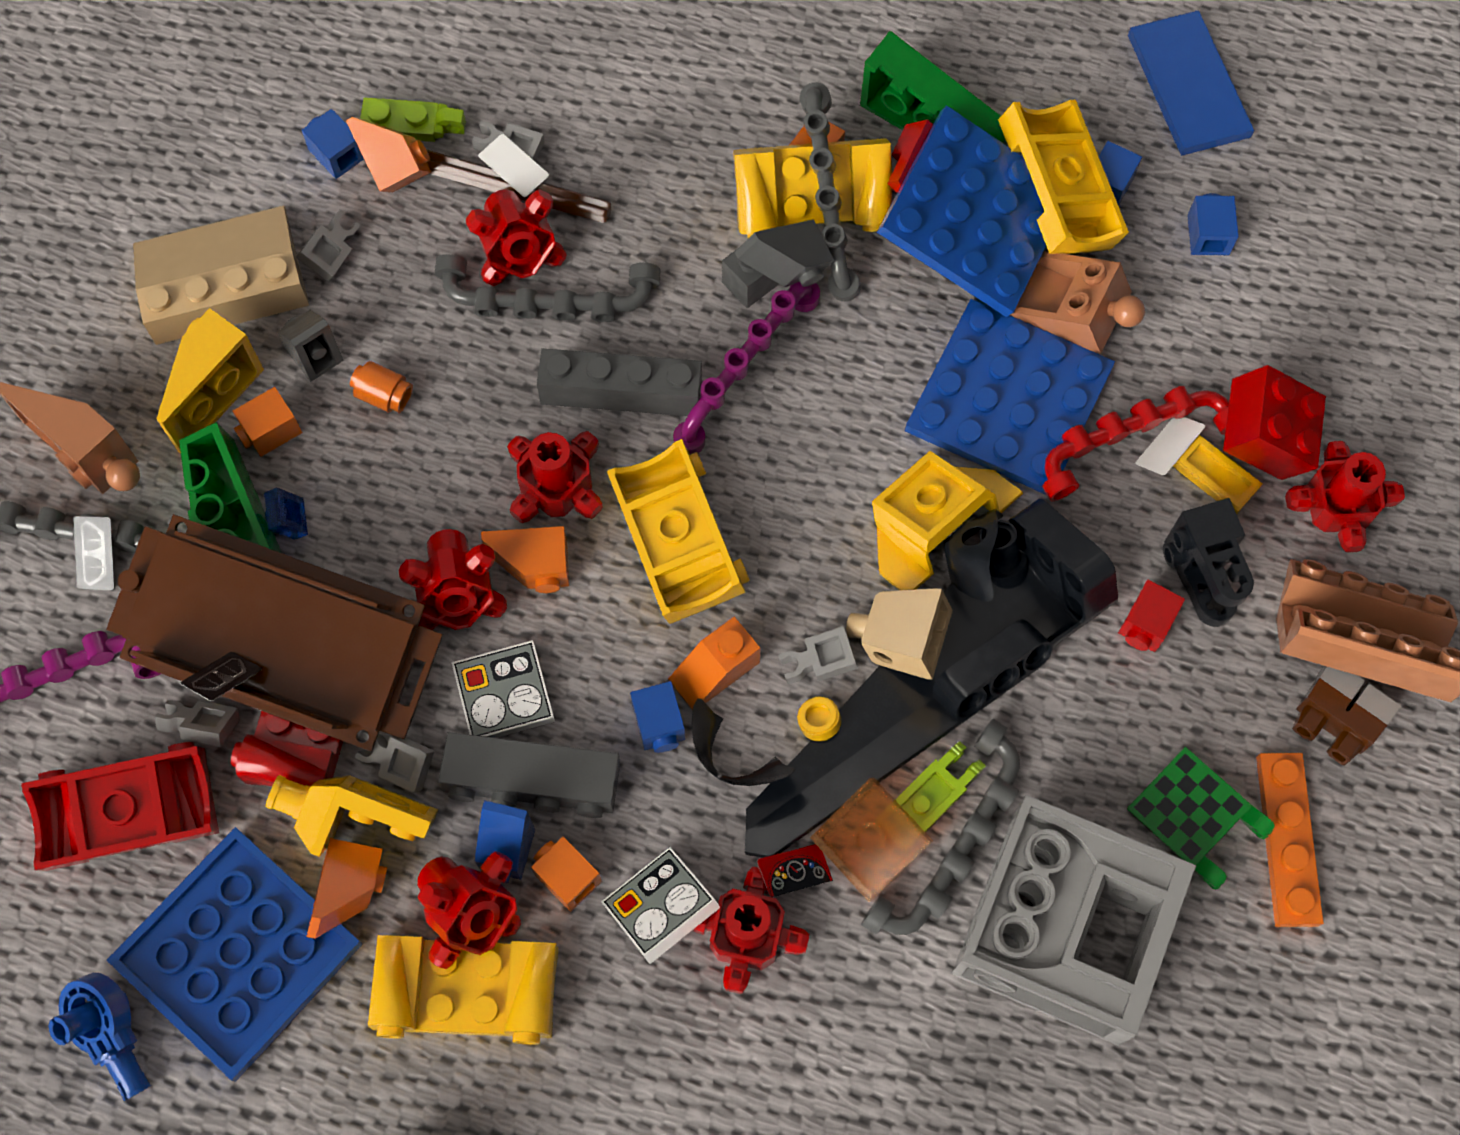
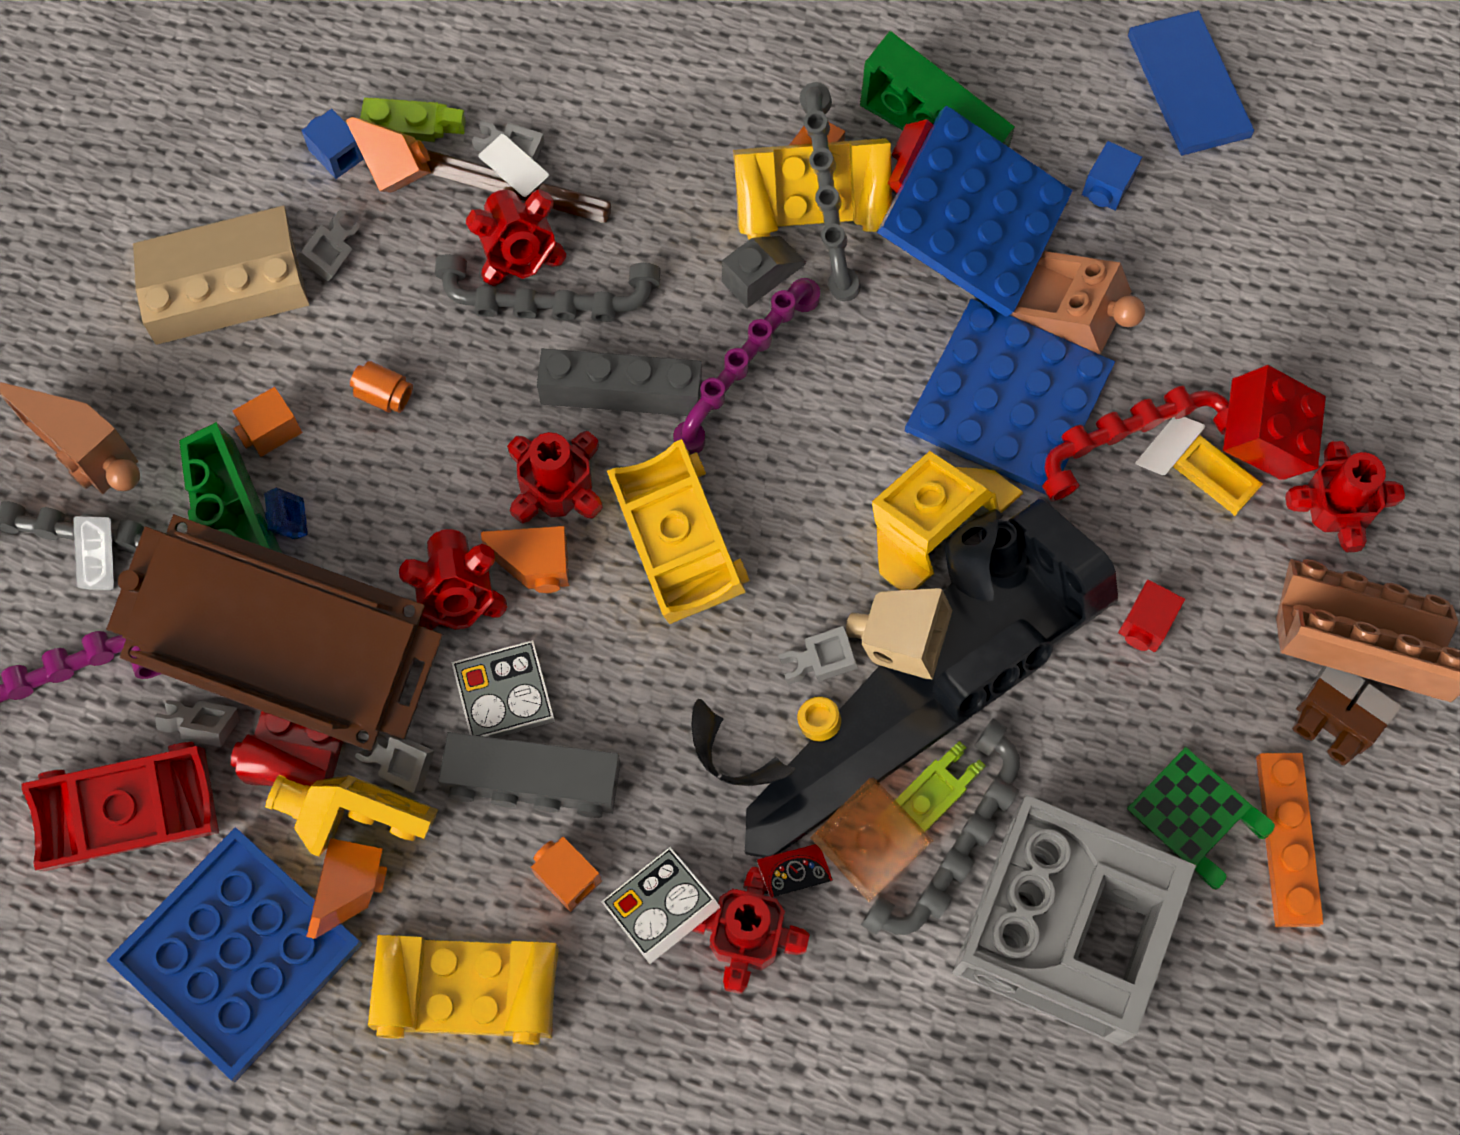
blue pin [49,973,151,1101] -> none
yellow slope [156,308,264,454] -> none
black sticker [180,652,262,701] -> none
dark grey slope [277,310,344,382] -> none
red piece [417,851,521,969] -> none
blue slope [475,800,535,883] -> none
blue brick [630,681,685,753] -> none
orange slope [668,616,761,711] -> none
dark grey slope [734,219,834,287] -> none
yellow piece [998,99,1129,254] -> none
black brick [1163,498,1254,627] -> none
blue brick [1187,193,1239,255] -> none

